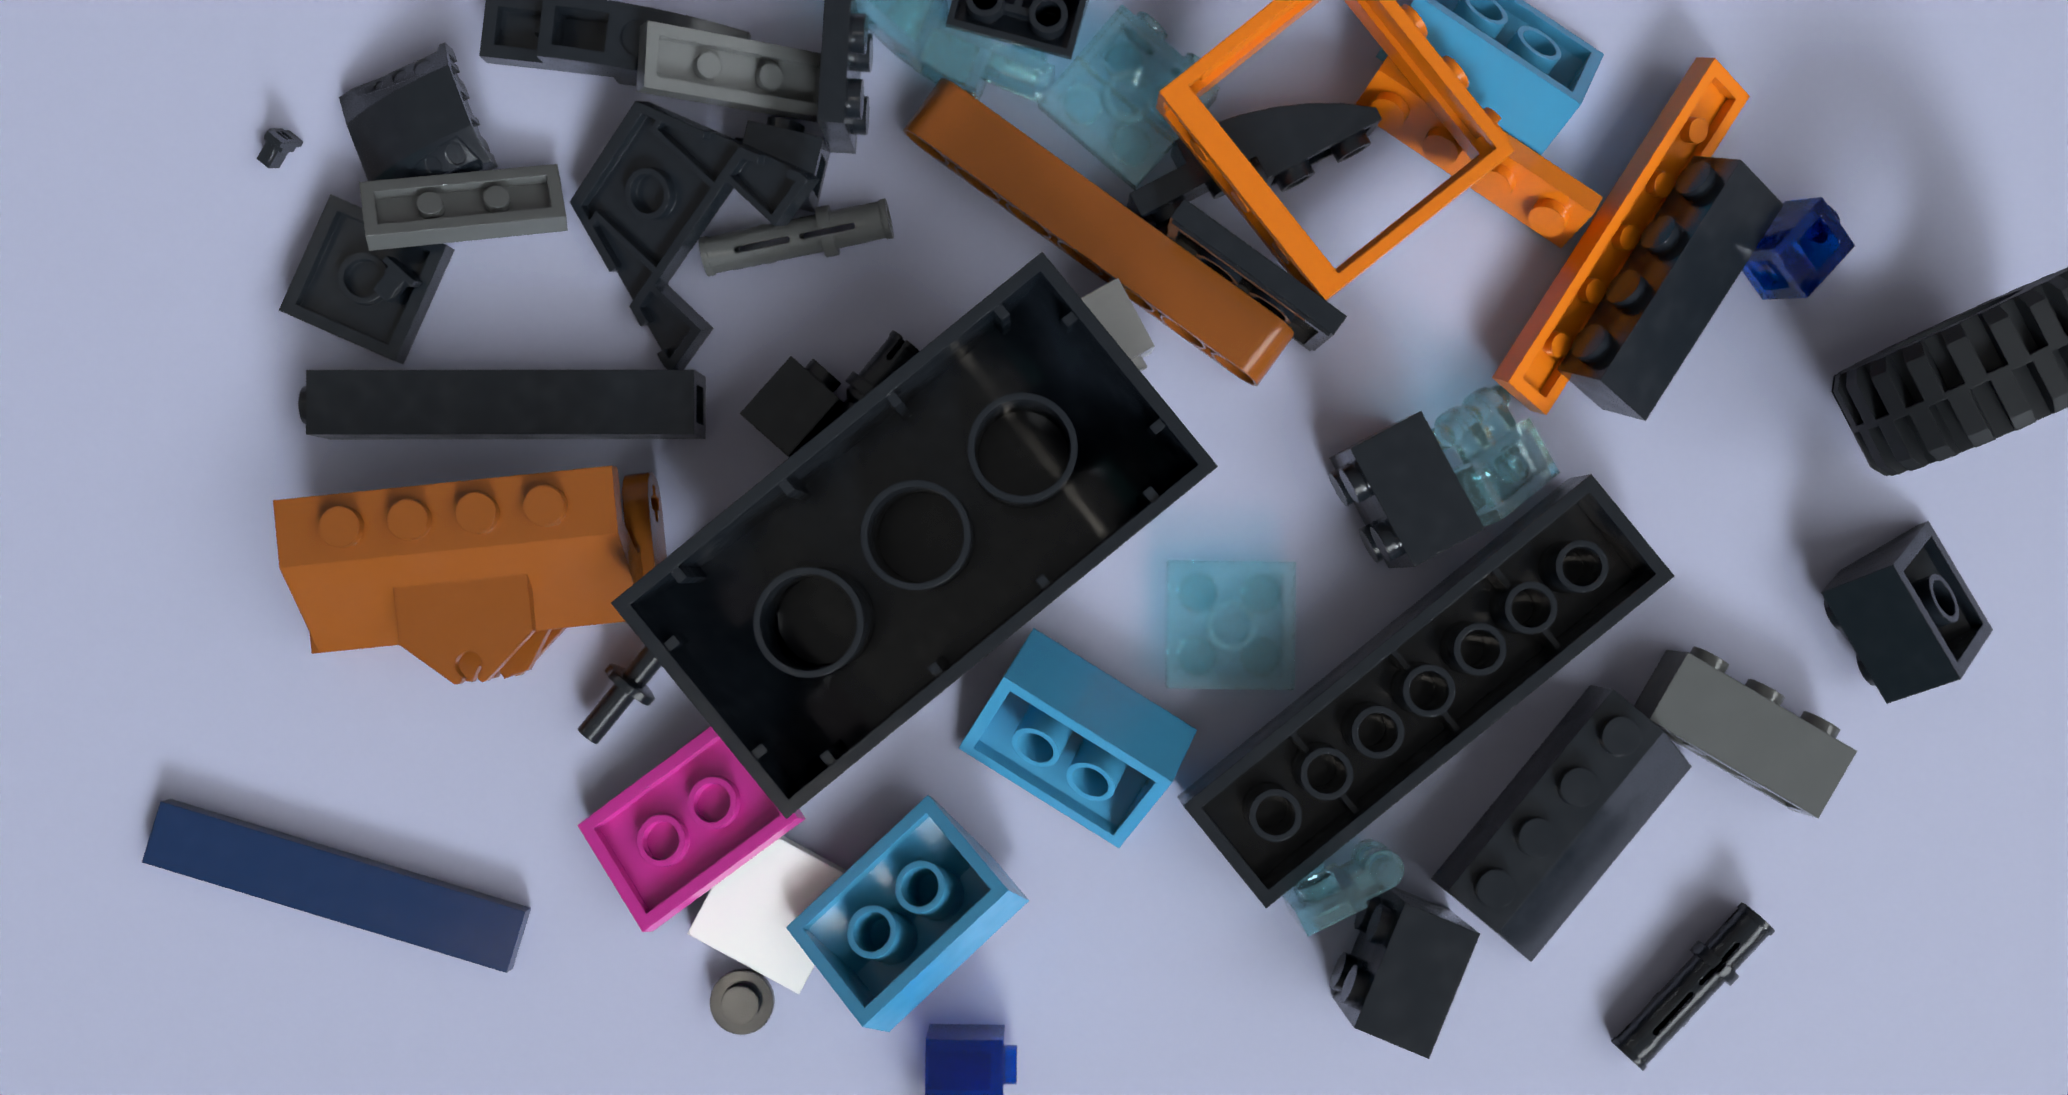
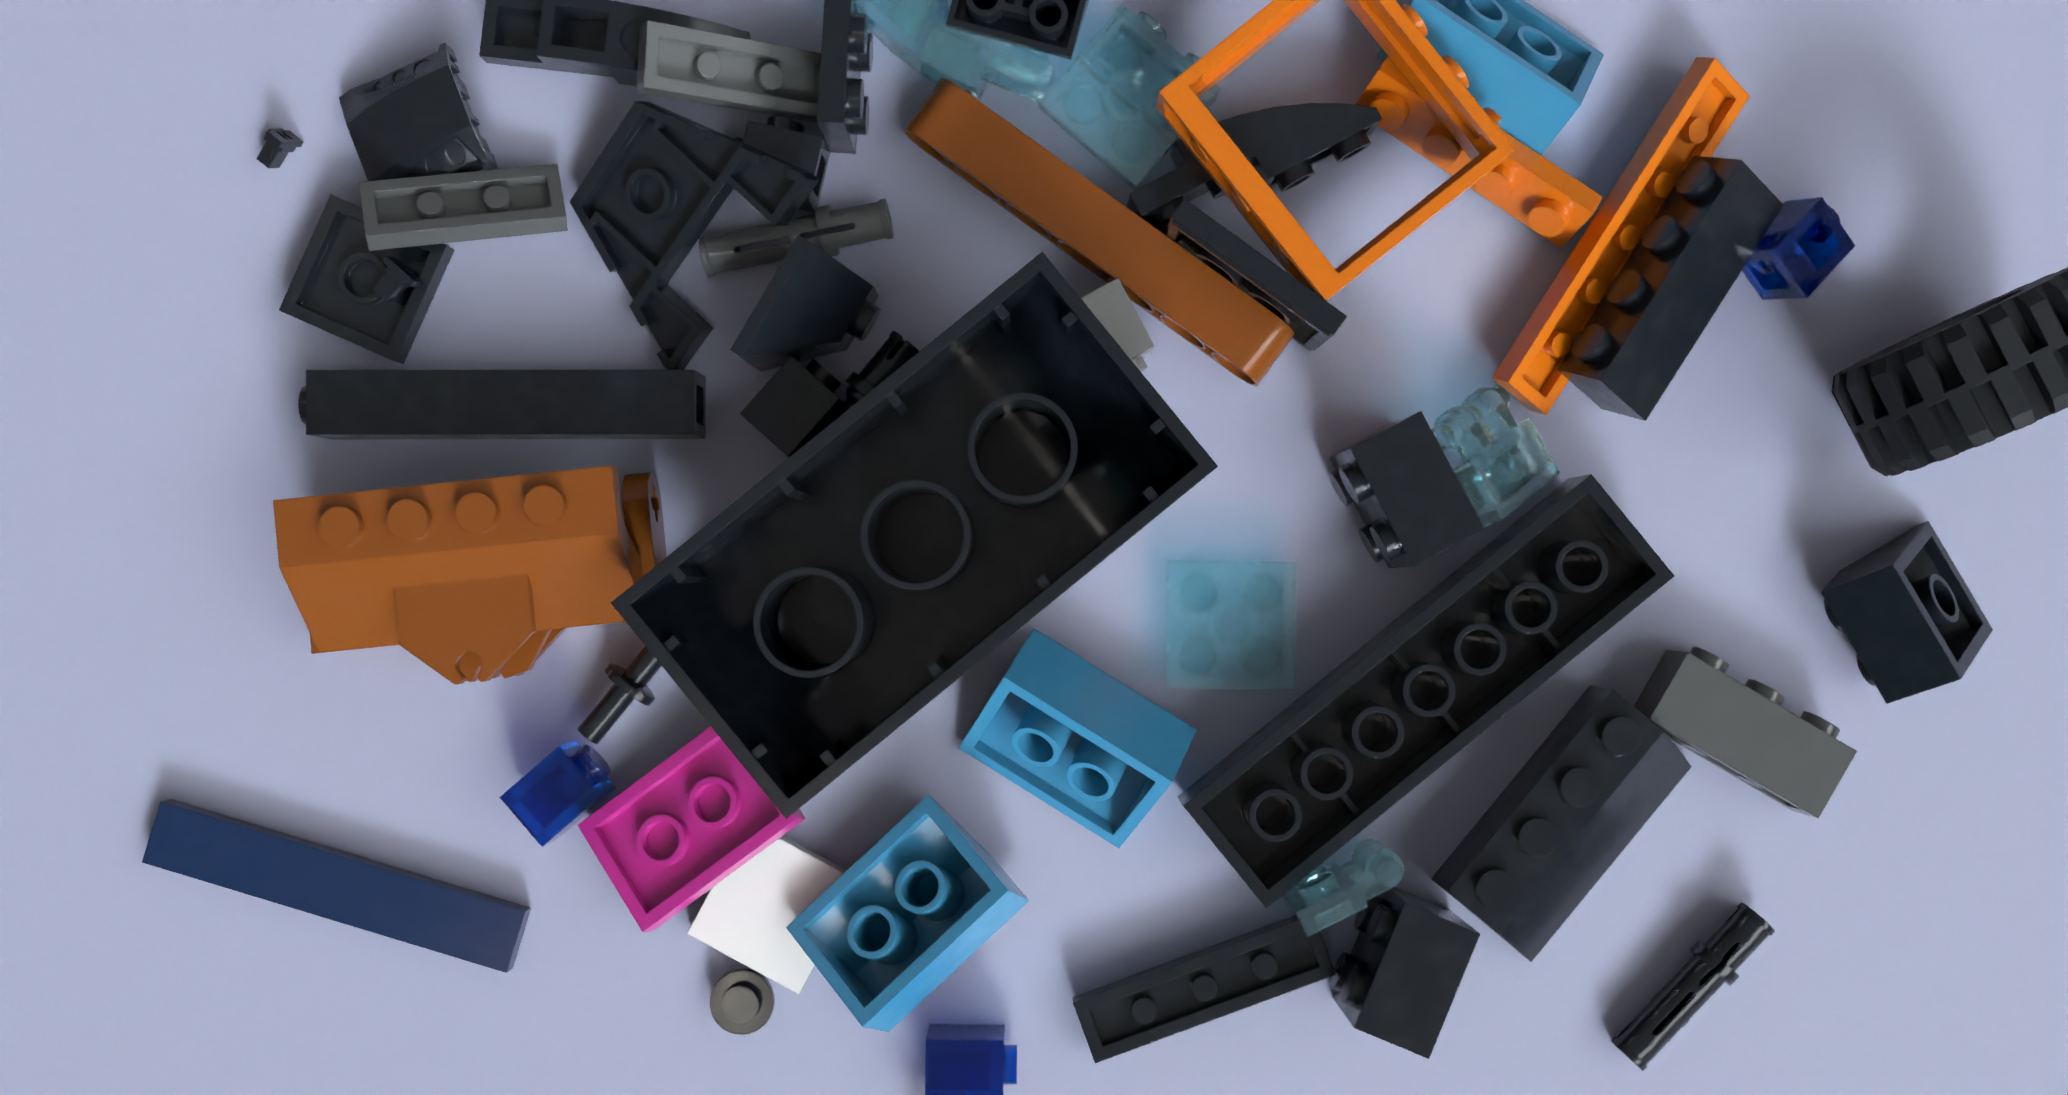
none -> clear blue brick [499,741,616,847]
none -> black slope [730,235,881,372]
none -> black plate [1072,910,1336,1063]

